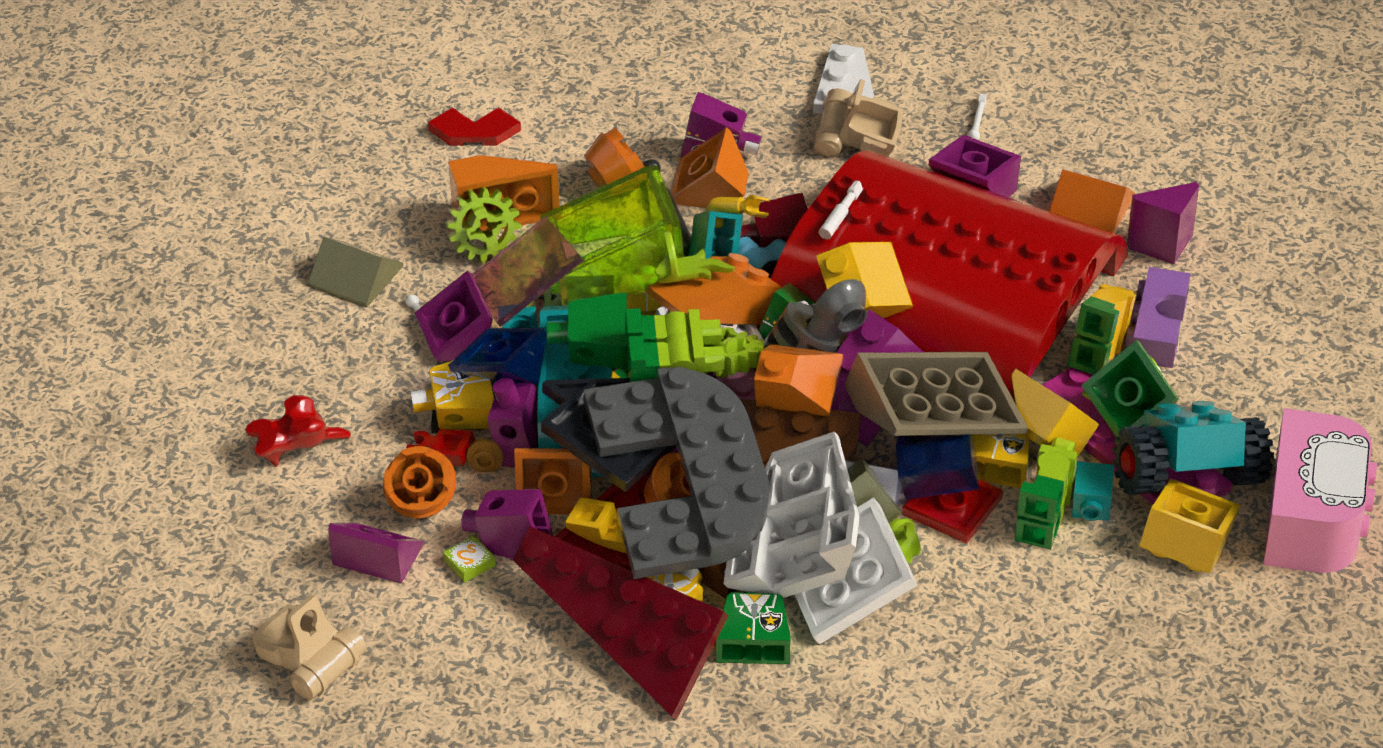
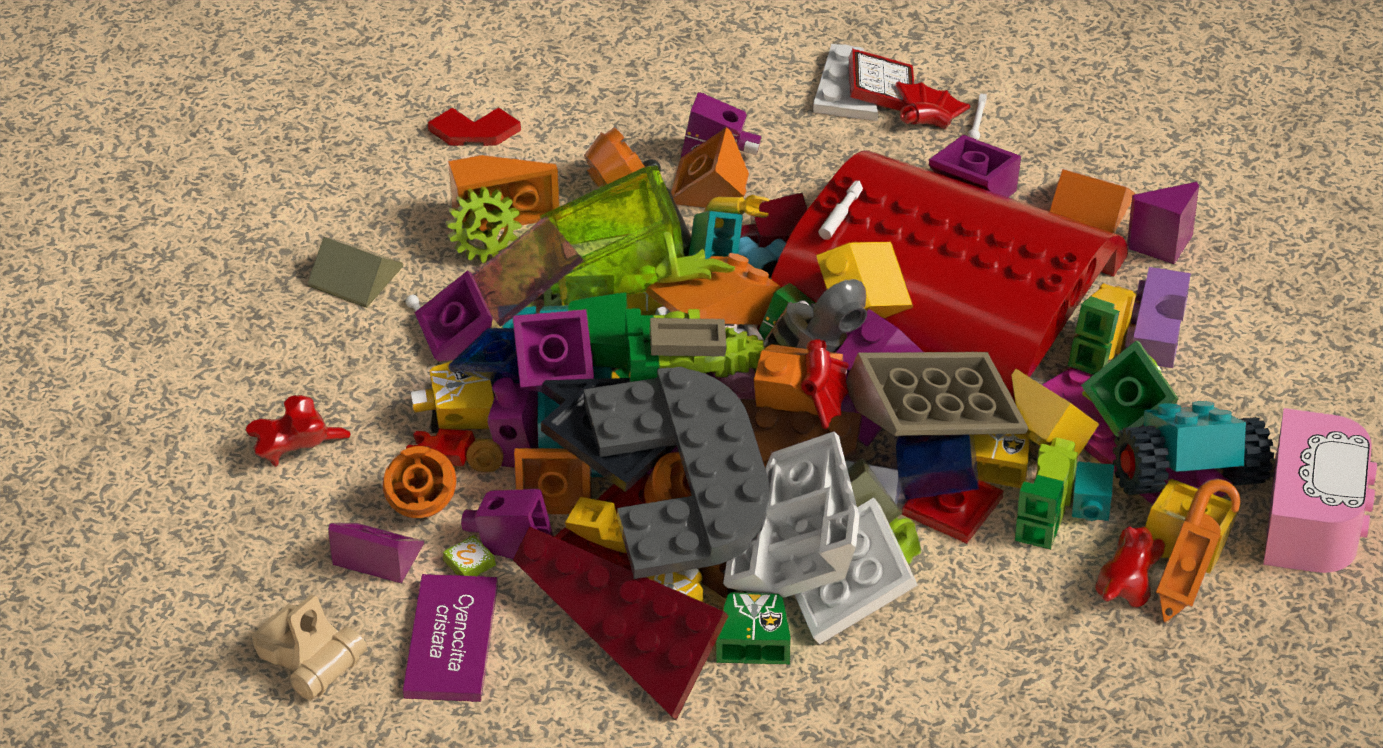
tan piece [814,79,904,157] -> none
none -> magenta tile [403,574,498,702]
none -> magenta slope [513,309,594,392]
none -> dark tan tile [649,318,726,357]
none -> red arm [801,339,849,429]
none -> tile [848,48,914,111]
none -> red arm [896,81,970,130]
none -> red animal [1095,526,1166,608]
none -> orange plate [1155,479,1240,622]

